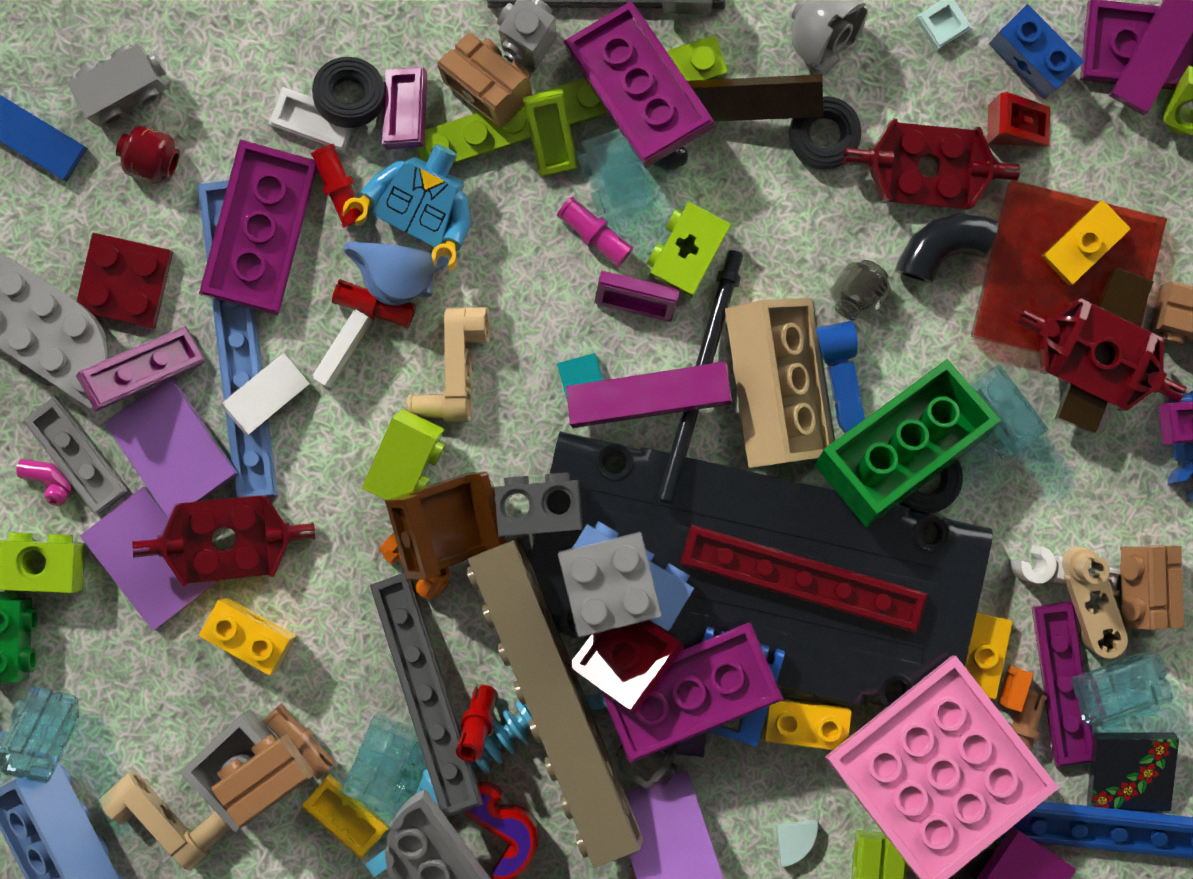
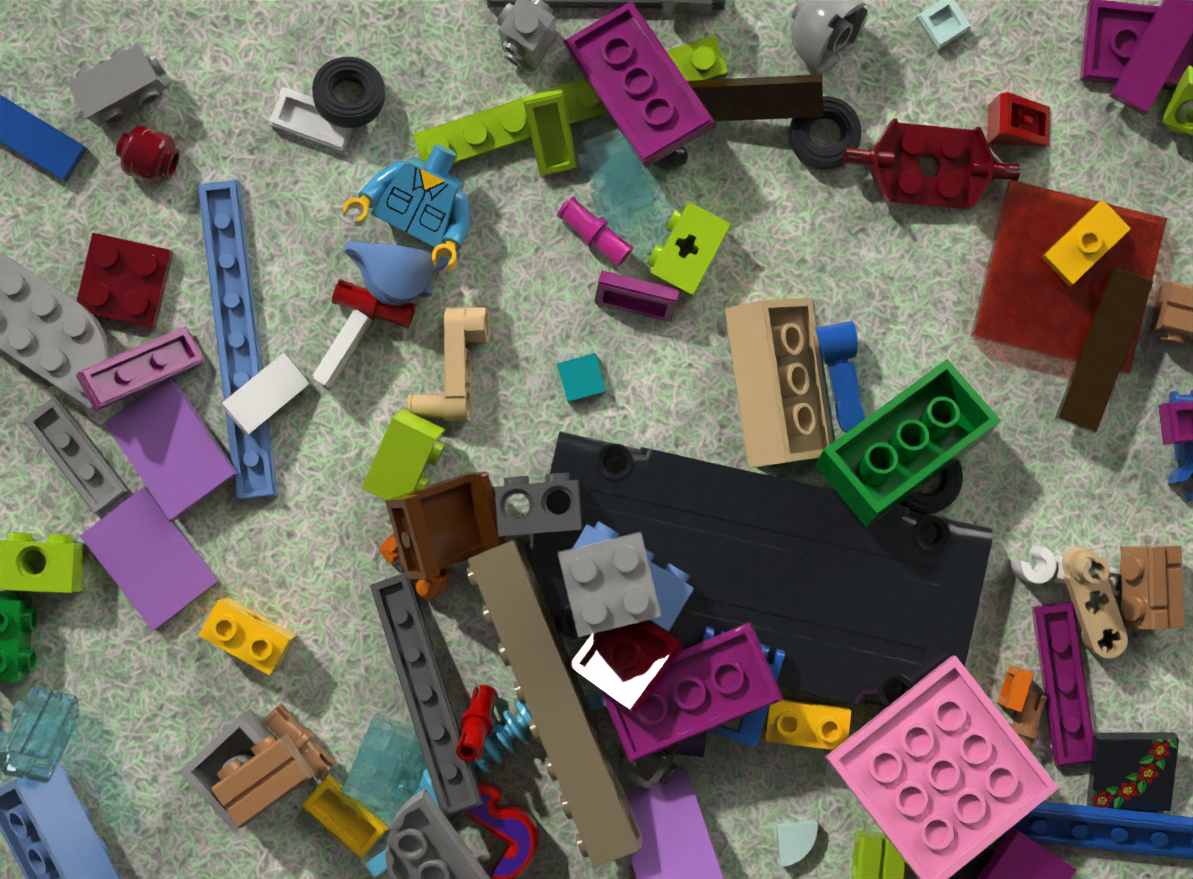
dark pink arm [16,459,72,506] -> none
tan beam [99,770,231,871] -> none
dark red plate [132,495,315,586] -> none
magenta tile [199,139,317,316] -> none
red pin [310,144,362,228] -> none
tile [382,67,428,150] -> none
medium nougat brick [437,33,533,127] -> none
magenta tile [566,362,732,428] -> none
black bar [657,250,743,504] -> none
dark red tile [680,525,928,633] -> none
clear smoke head [830,260,891,321] -> none
black cylinder [895,213,998,283] -> none
yellow plate [965,613,1013,699] -> none
clear light blue brick [969,364,1048,459] -> none
blue brick [989,4,1085,99] -> none
dark red plate [1016,298,1187,412] -> none
clear light blue brick [1071,652,1174,730] -> none

